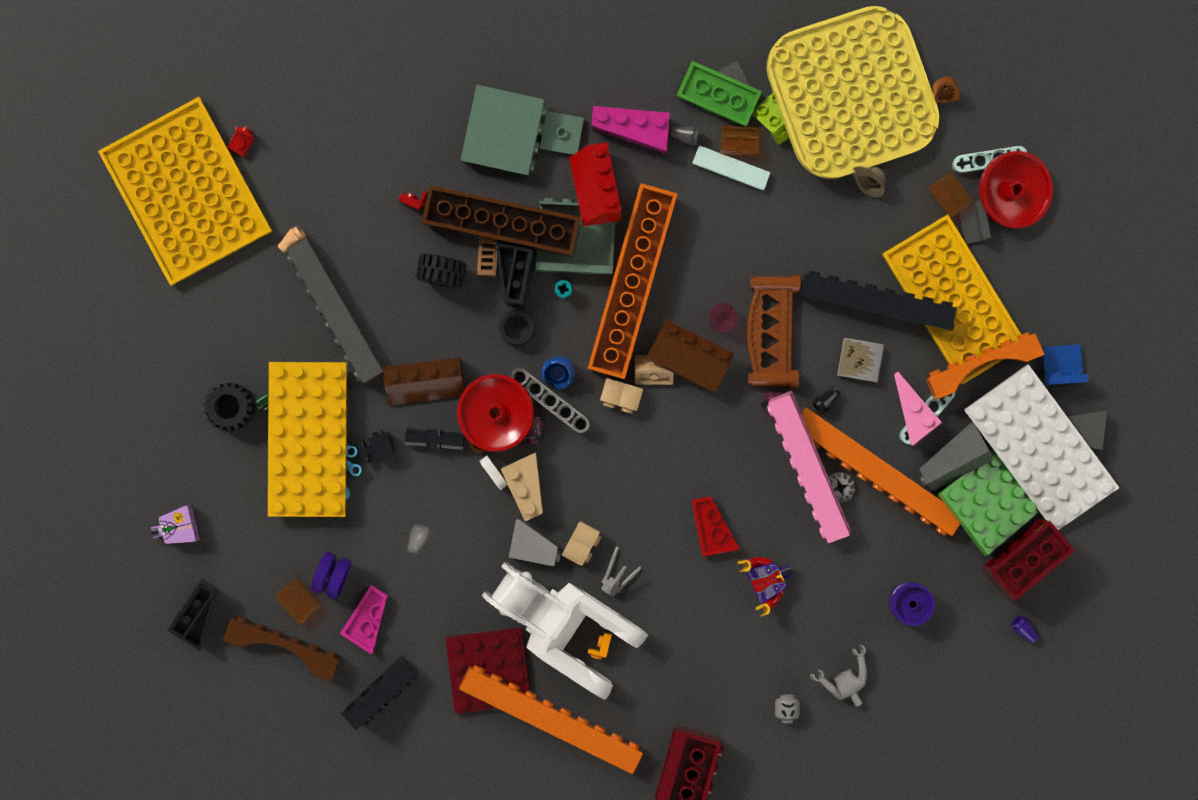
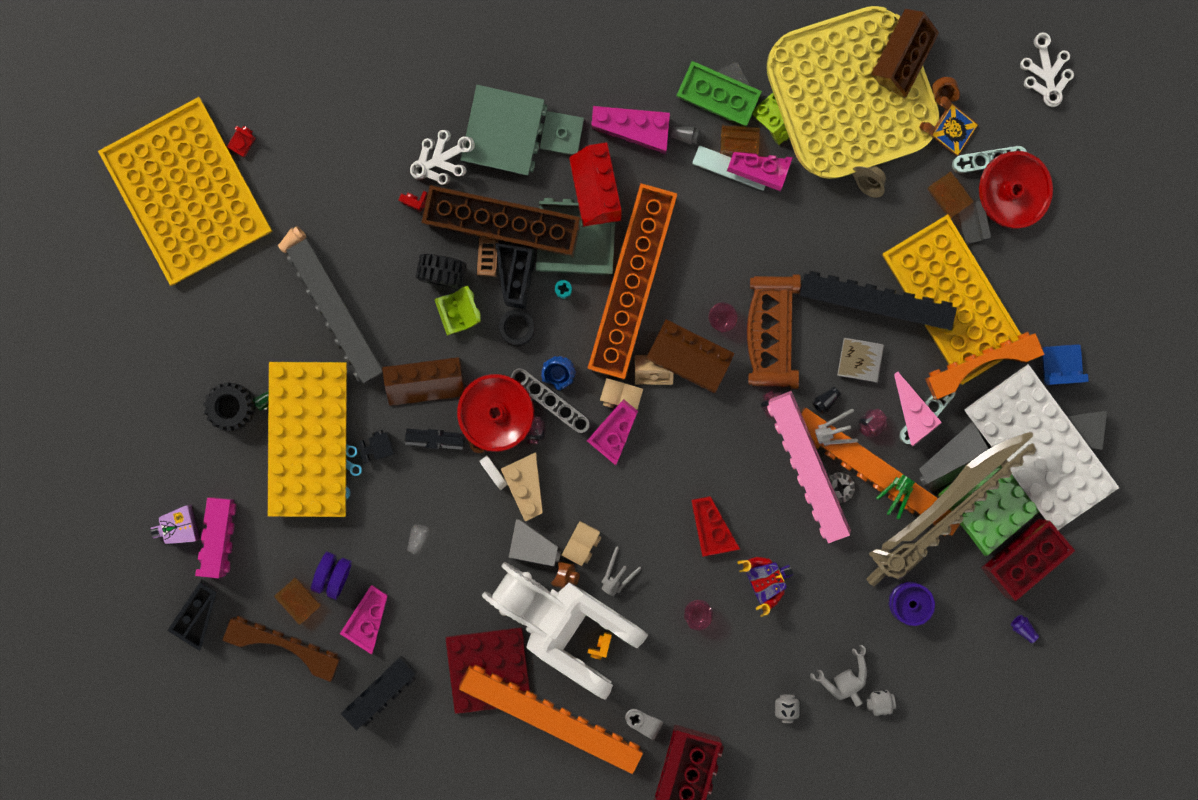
none -> dark pink wedge [195,497,236,578]
none -> white plant [410,130,475,185]
none -> lime bracket [435,286,481,336]
none -> dark orange piece [551,561,580,588]
none -> dark pink wing [587,399,638,465]
none -> light grey piece [625,709,663,740]
none -> clear pink hair [684,599,713,631]
none -> dark pink wing [727,152,793,191]
none -> light grey plant [815,409,858,446]
none -> clear pink head [859,409,887,437]
none -> dark tan piece [866,432,1036,587]
none -> light grey head [867,690,896,716]
none -> reddish brown slope [872,9,939,98]
none -> green plant [876,475,915,520]
none -> flag [919,96,978,157]
none -> white plant [1020,33,1074,107]

